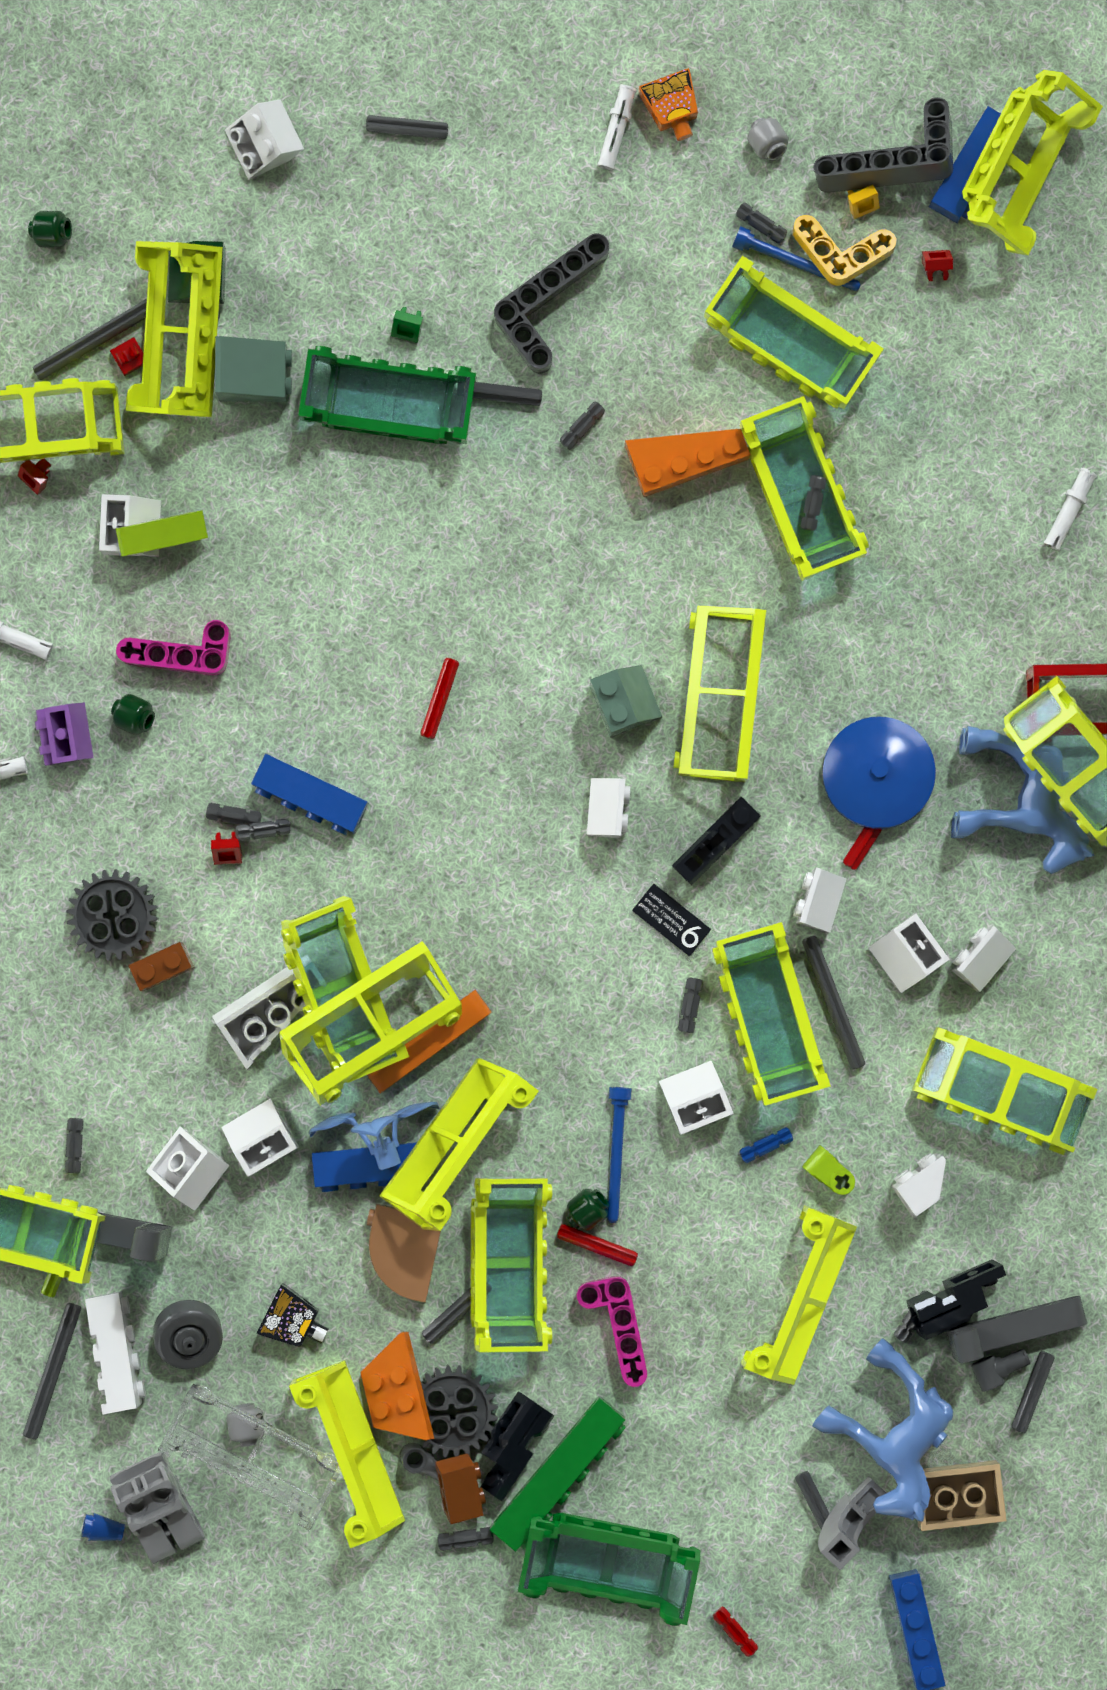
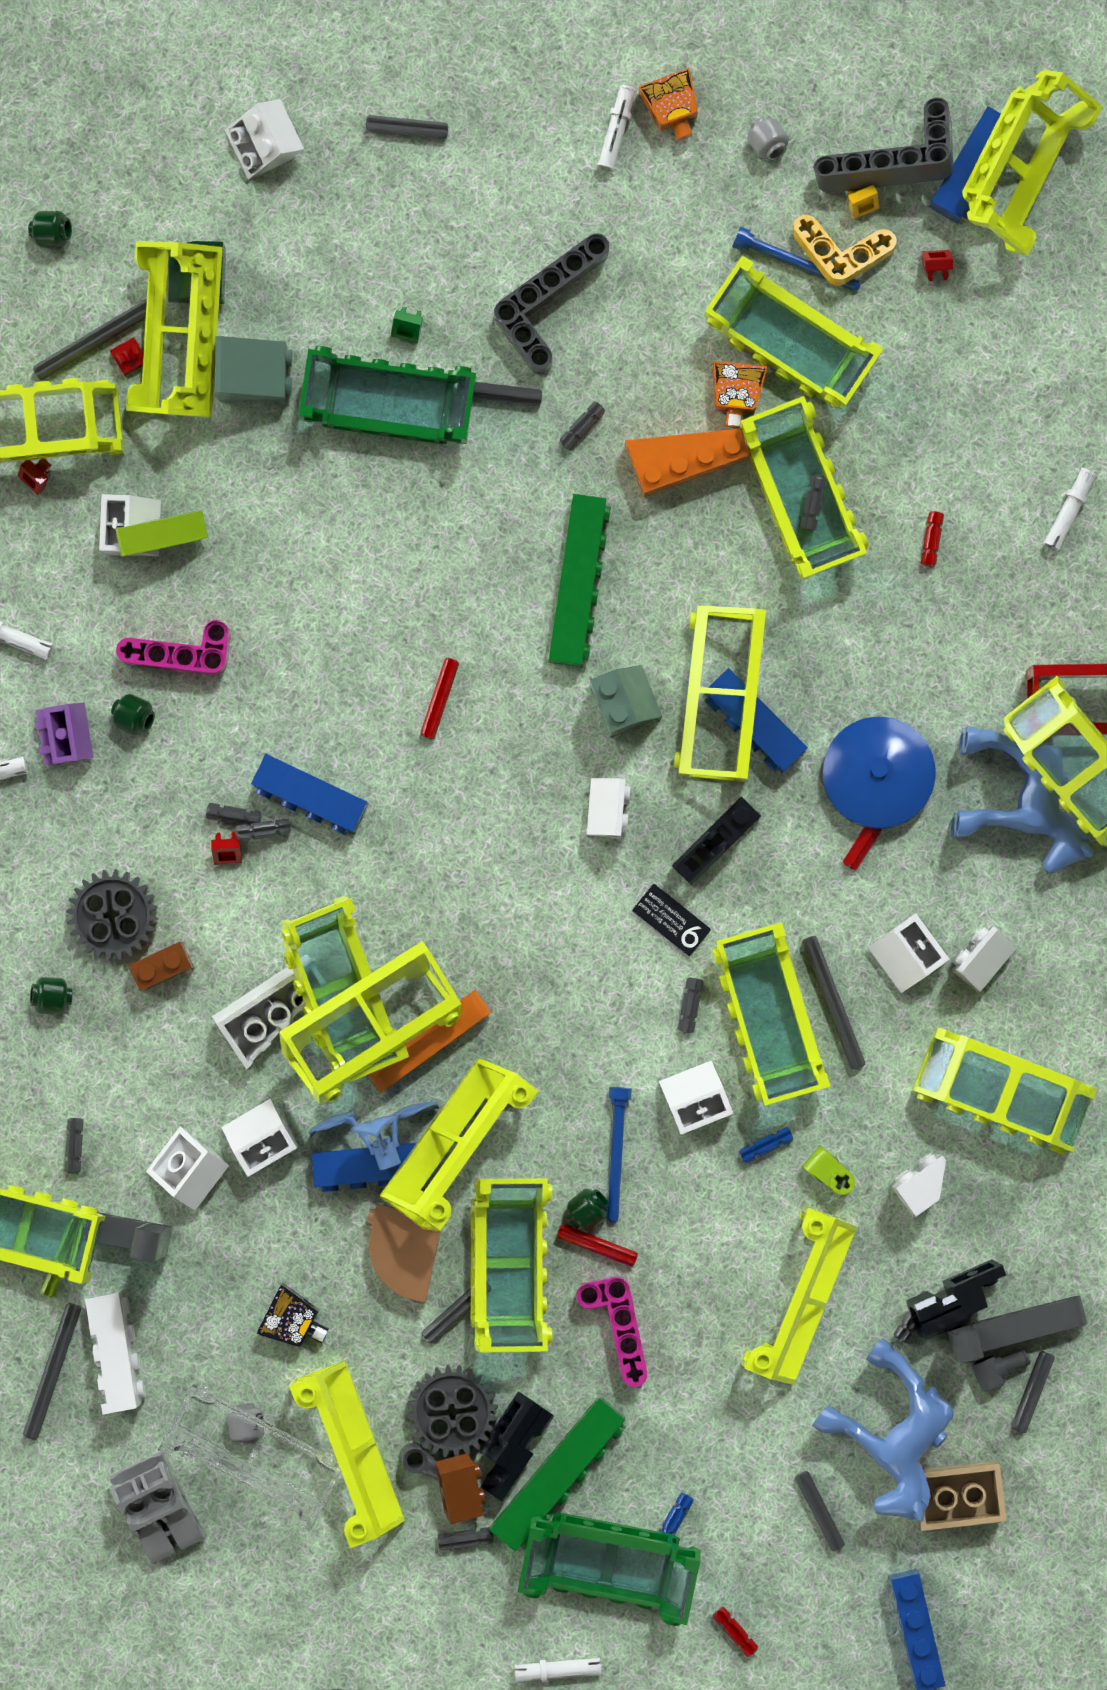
blue cone [81,1513,125,1541] -> none
dark grey wheel [153,1300,223,1369] -> none
orange wing [360,1332,434,1440] -> none
dark grey axle [736,202,787,244] -> none
white slope [793,867,847,933] -> none
light grey arch [818,1476,886,1570] -> none
none -> dark green head [30,977,72,1015]
none -> white pin [514,1657,601,1683]
none -> green brick [548,494,611,667]
none -> blue axle [659,1492,694,1534]
none -> blue brick [703,668,808,773]
none -> torso [712,361,767,428]
none -> red axle [921,511,944,567]

